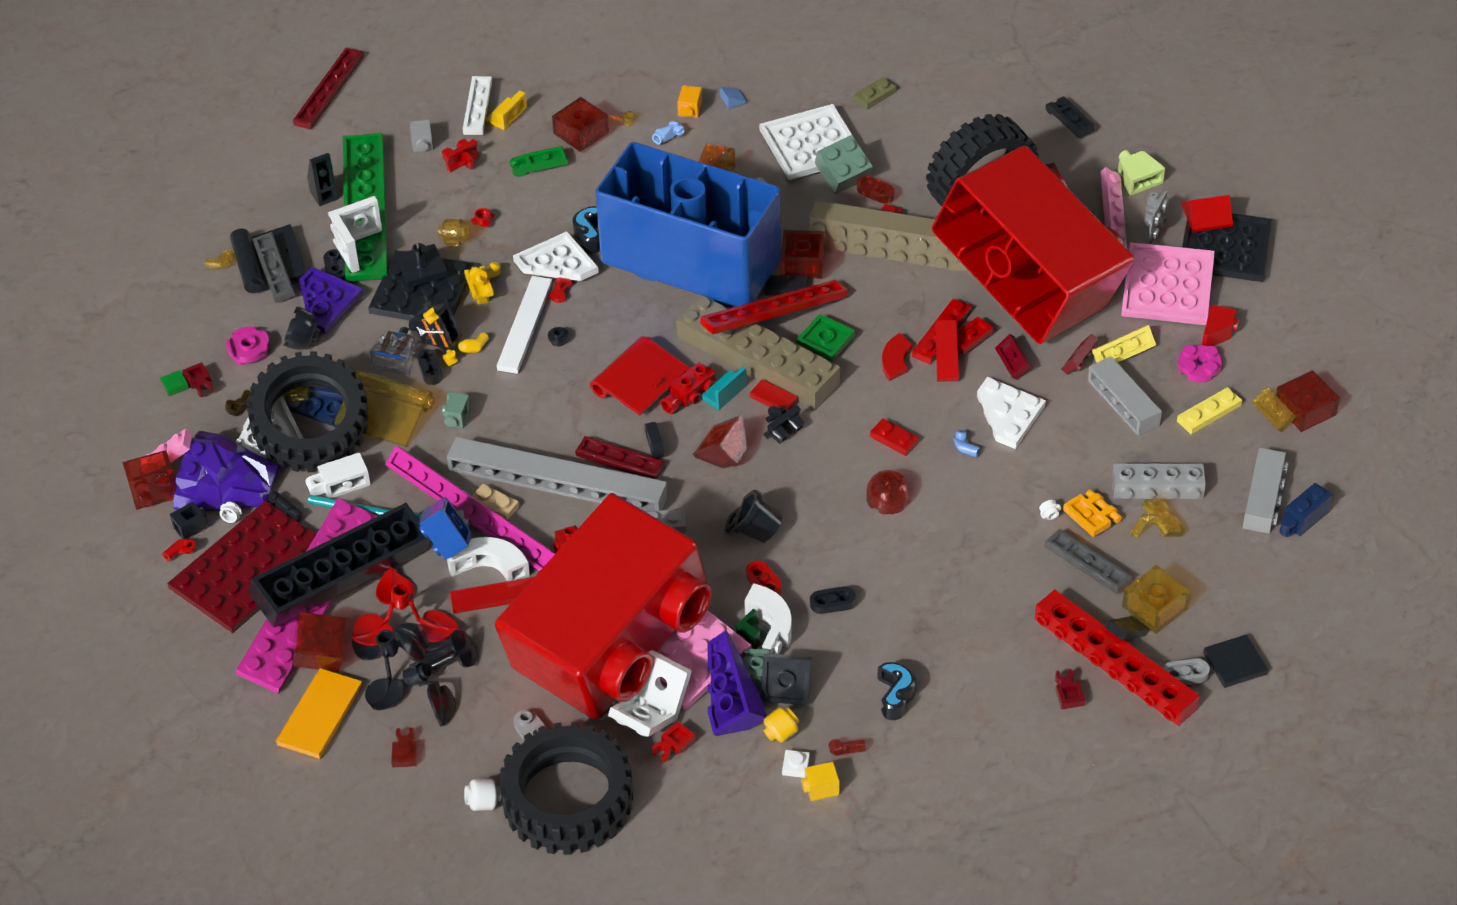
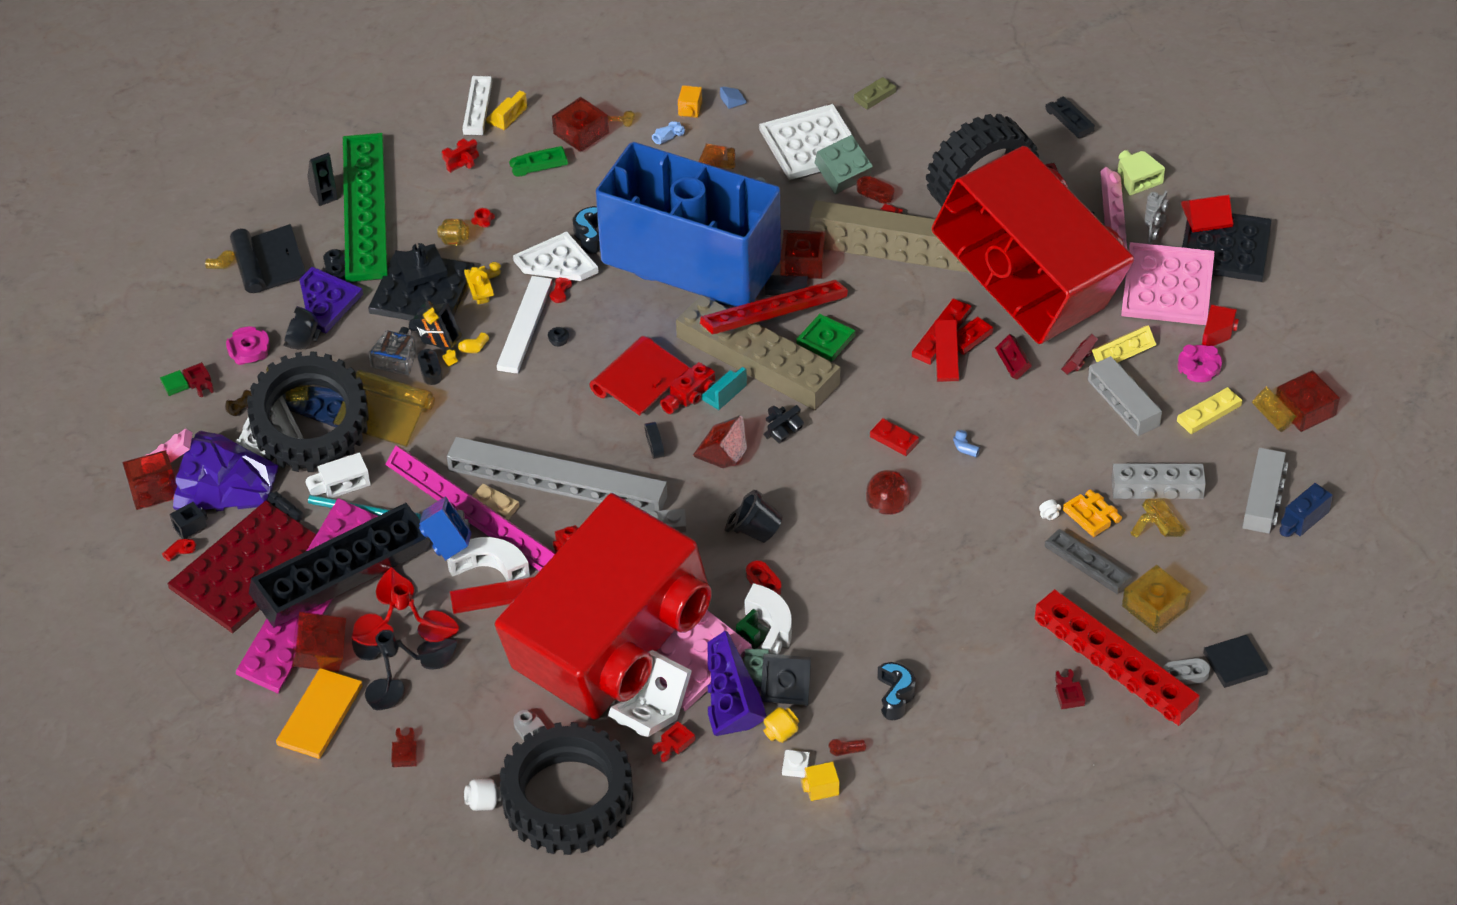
white plate [220,502,242,523] -> none
flat silver plate [252,232,295,303] -> none
dark red tile [293,47,364,130] -> none
white bracket [328,196,382,273] -> none
black plant [392,623,478,727] -> none
light grey brick [410,120,433,152] -> none
sand green brick [442,392,471,428] -> none
dark red tile [575,436,665,479] -> none
red tile [750,379,798,414] -> none
black plate [810,586,856,614] -> none
red tile [882,333,912,381] -> none
white plate [977,377,1046,449] -> none
black tile [1105,616,1149,640] -> none

